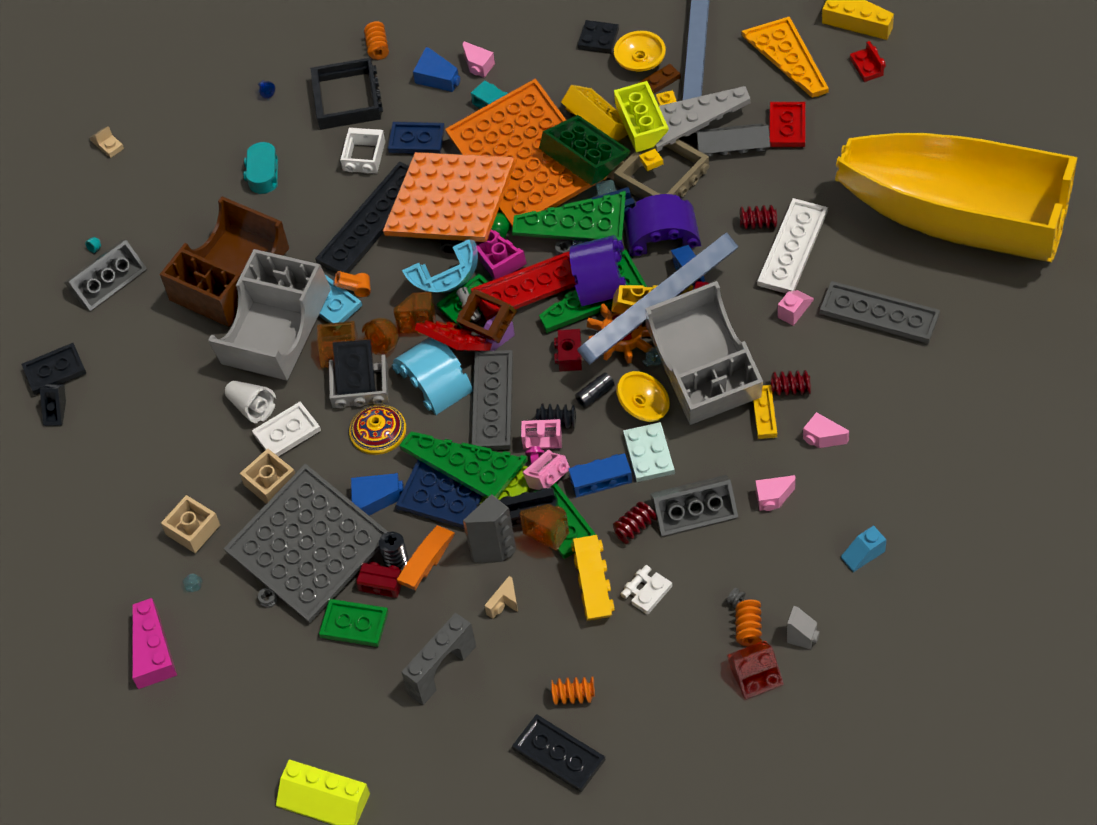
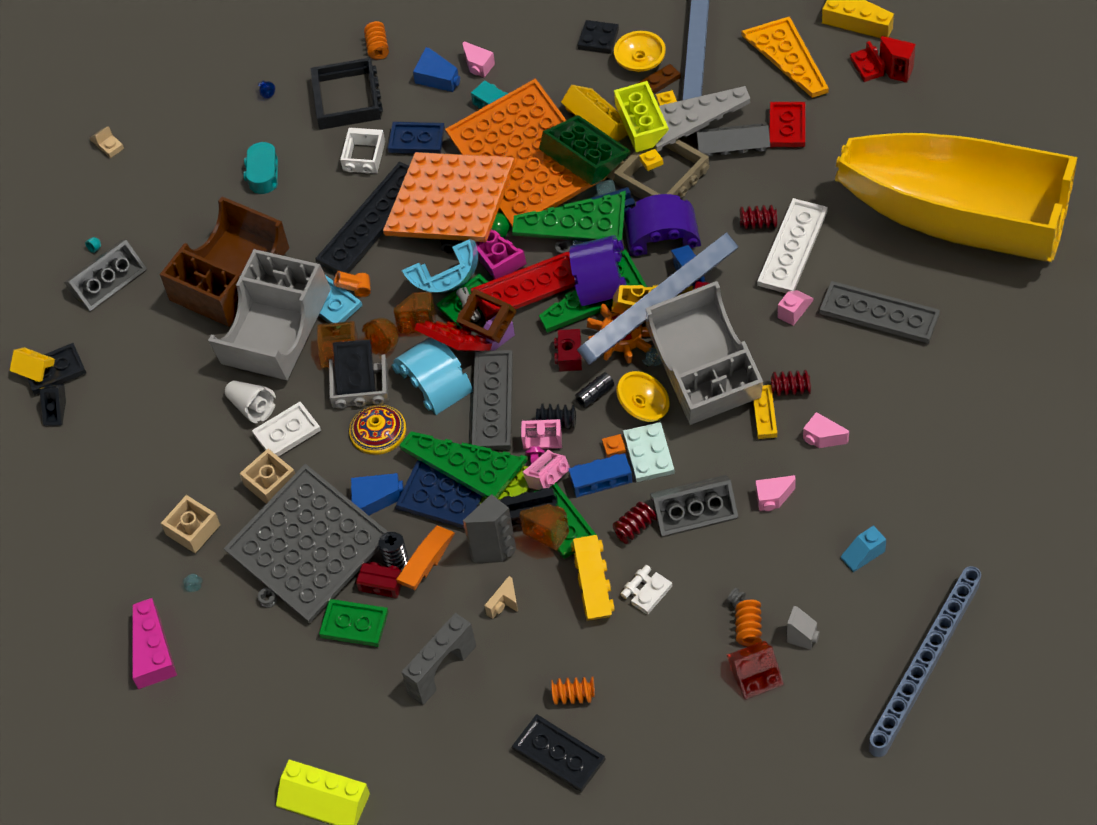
none -> yellow panel [10,347,55,382]
none -> orange plate [602,434,626,458]
none -> sand blue beam [869,566,981,757]
none -> red slope [879,36,916,83]

